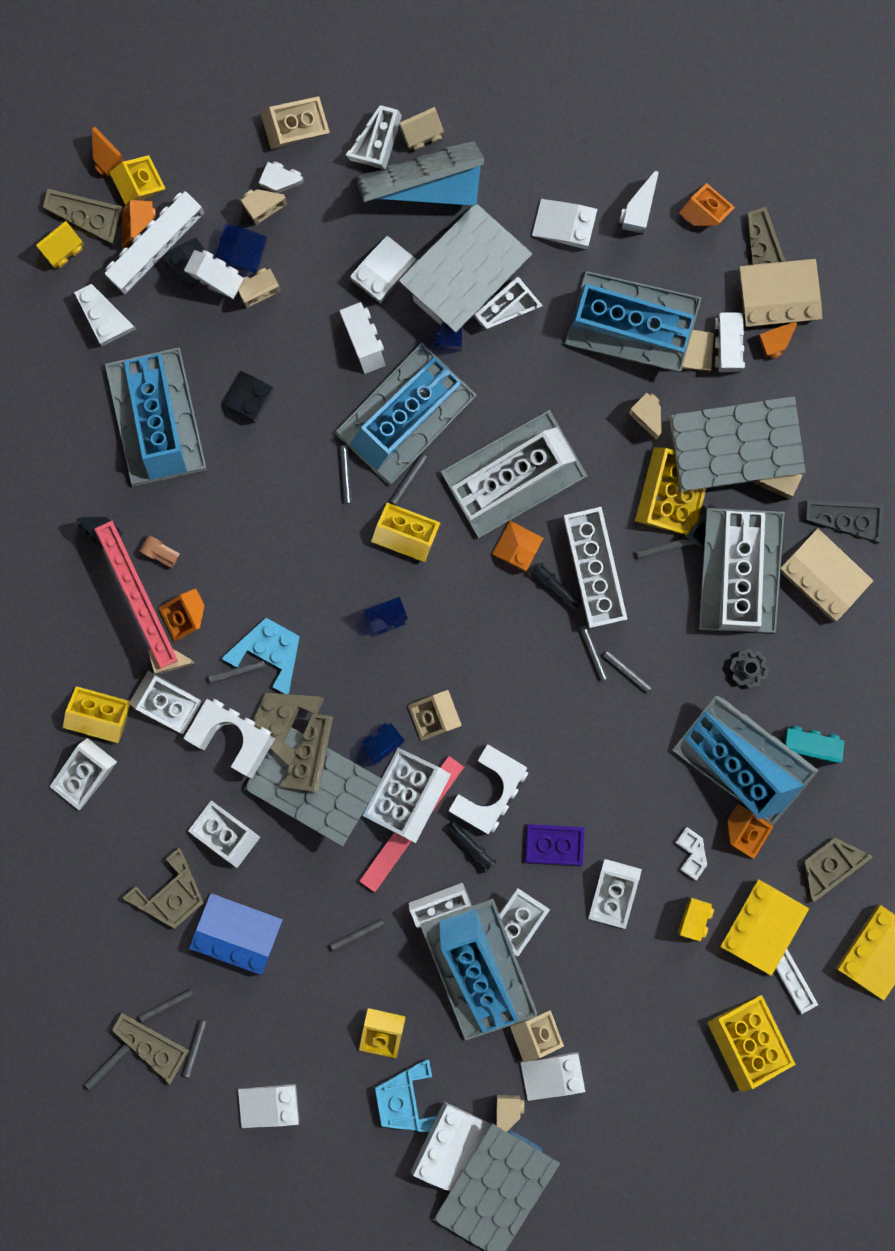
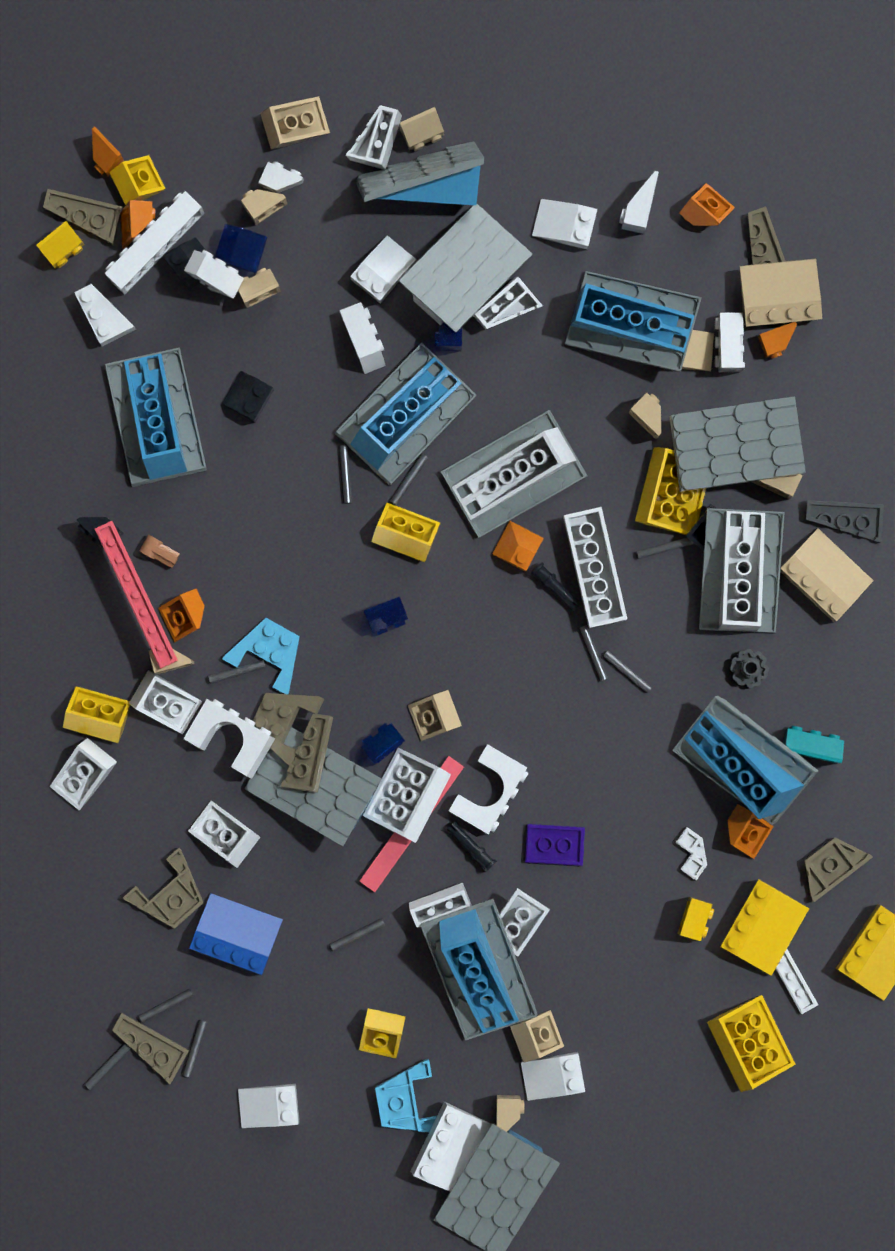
white slope [588,859,642,929] -> none

